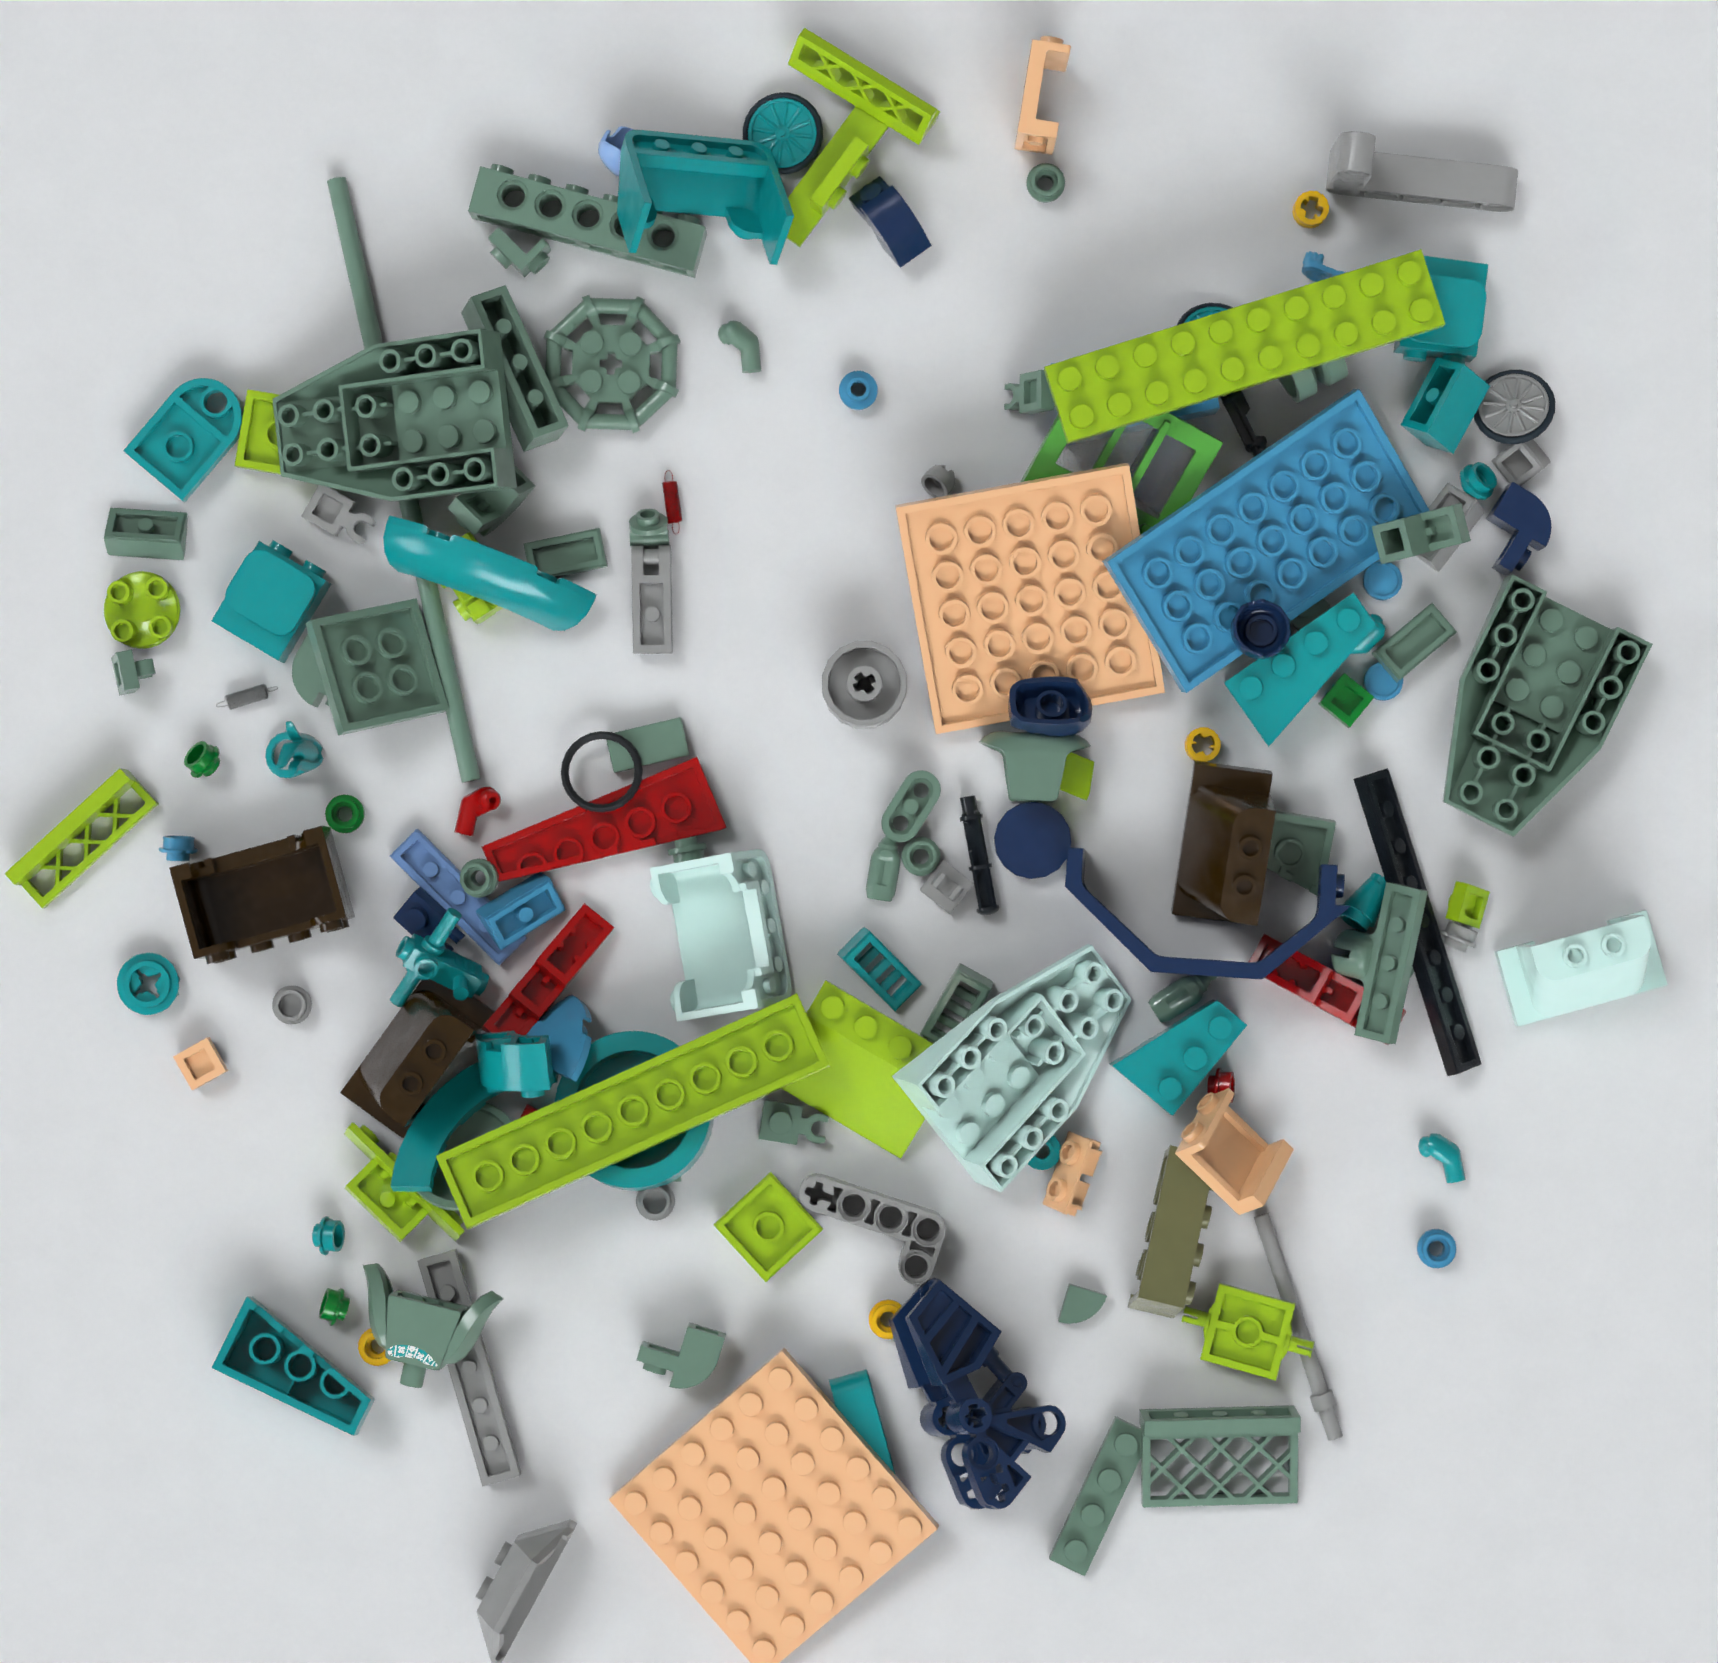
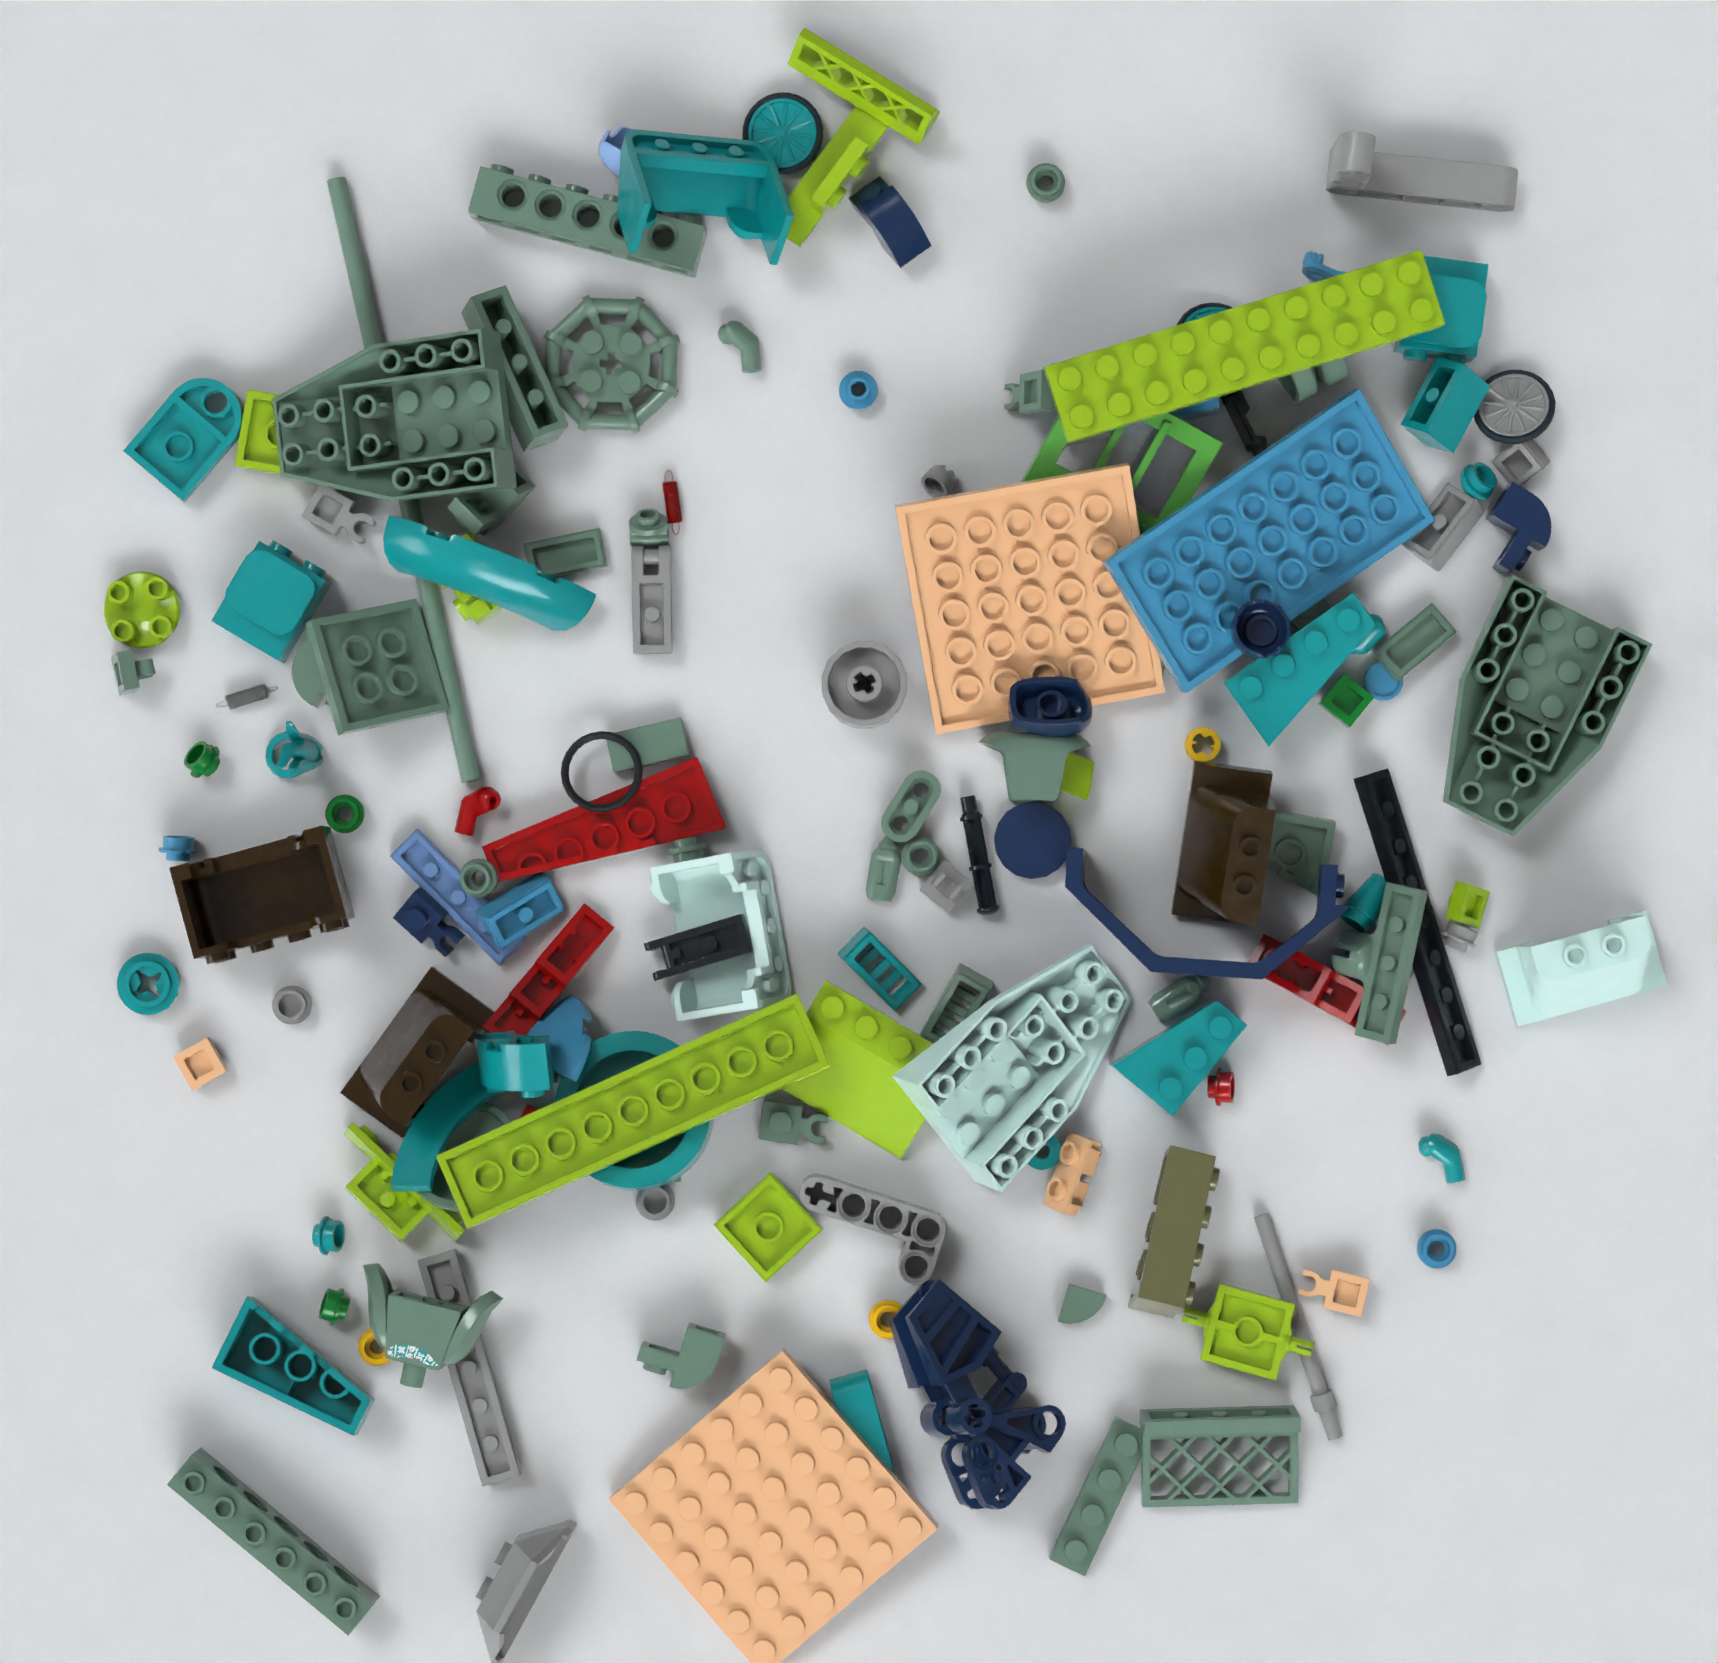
lime fence [4,768,159,908] -> none
sand green slope [104,508,188,560] -> none
teal piece [390,908,489,1007] -> none
sand green bracket [488,227,551,278] -> none
light nougat panel [1014,36,1071,155] -> none
light nougat panel [1175,1088,1294,1215] -> none
yellow bush [1292,191,1329,229] -> none
dark azure piece [1363,561,1402,600] -> none
sand green brick [1372,503,1471,564] -> none
none -> sand green brick [167,1447,380,1635]
none -> black hinge [644,914,753,981]
none -> light nougat plate [1298,1269,1371,1317]

